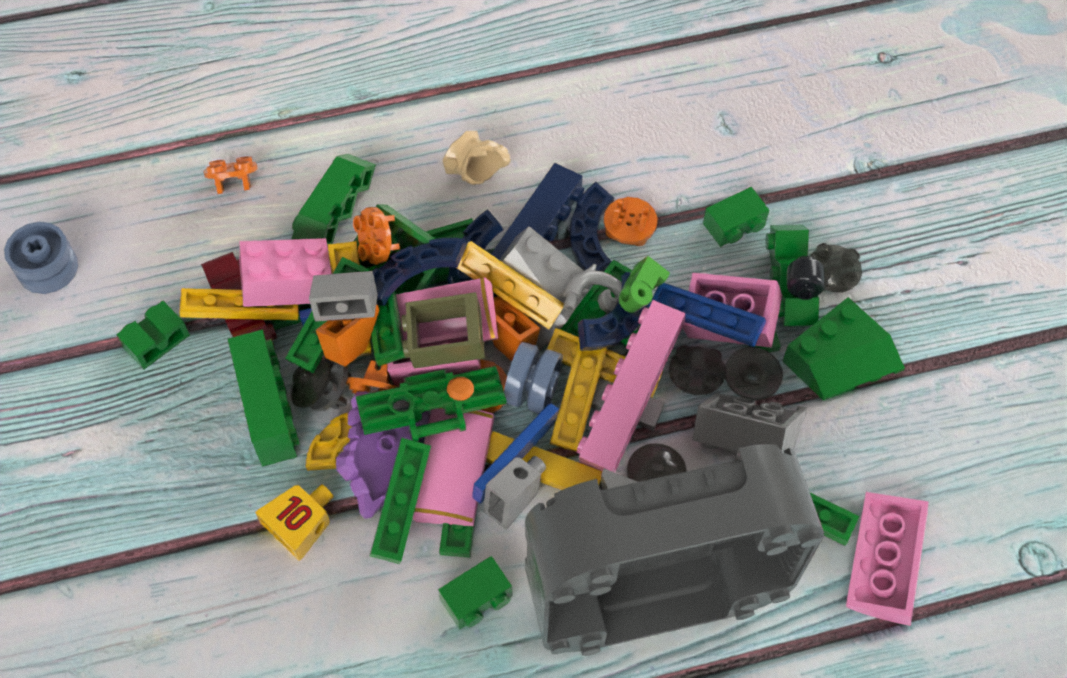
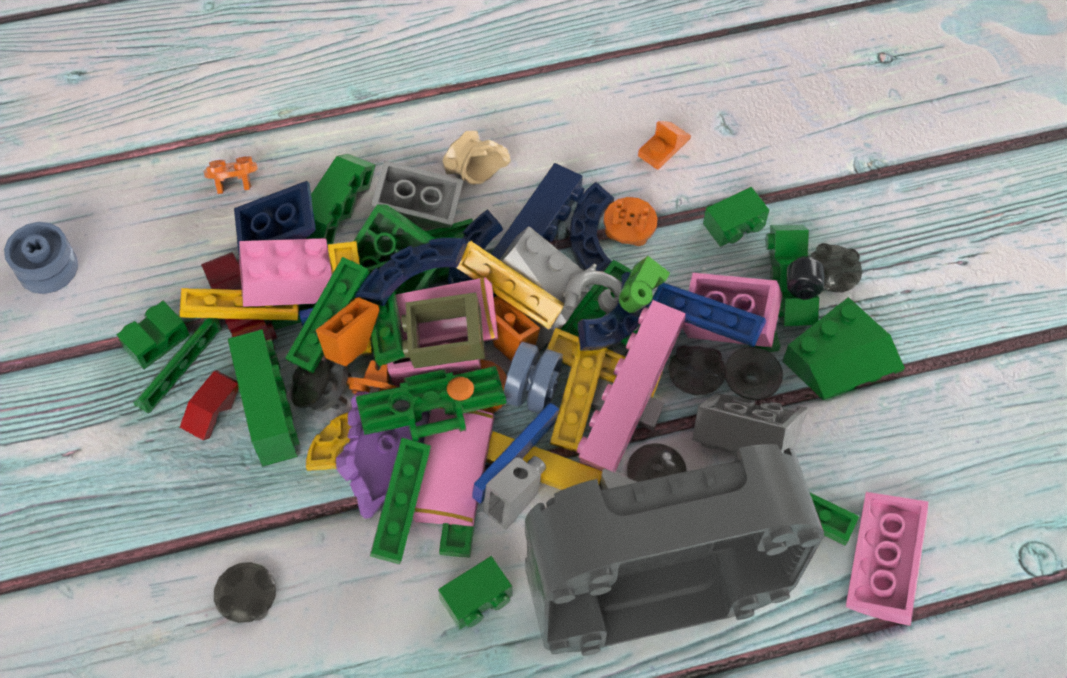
yellow torso [255,484,334,561] -> none
light grey brick [309,271,378,321] -> none
orange plate [353,207,400,265] -> none
none -> green slope [133,318,222,414]
none -> red slope [179,370,239,441]
none -> clear smoke dish [214,562,276,623]
none -> dark blue slope [234,181,315,255]
none -> light grey slope [370,160,463,228]
none -> orange slope [638,121,691,170]

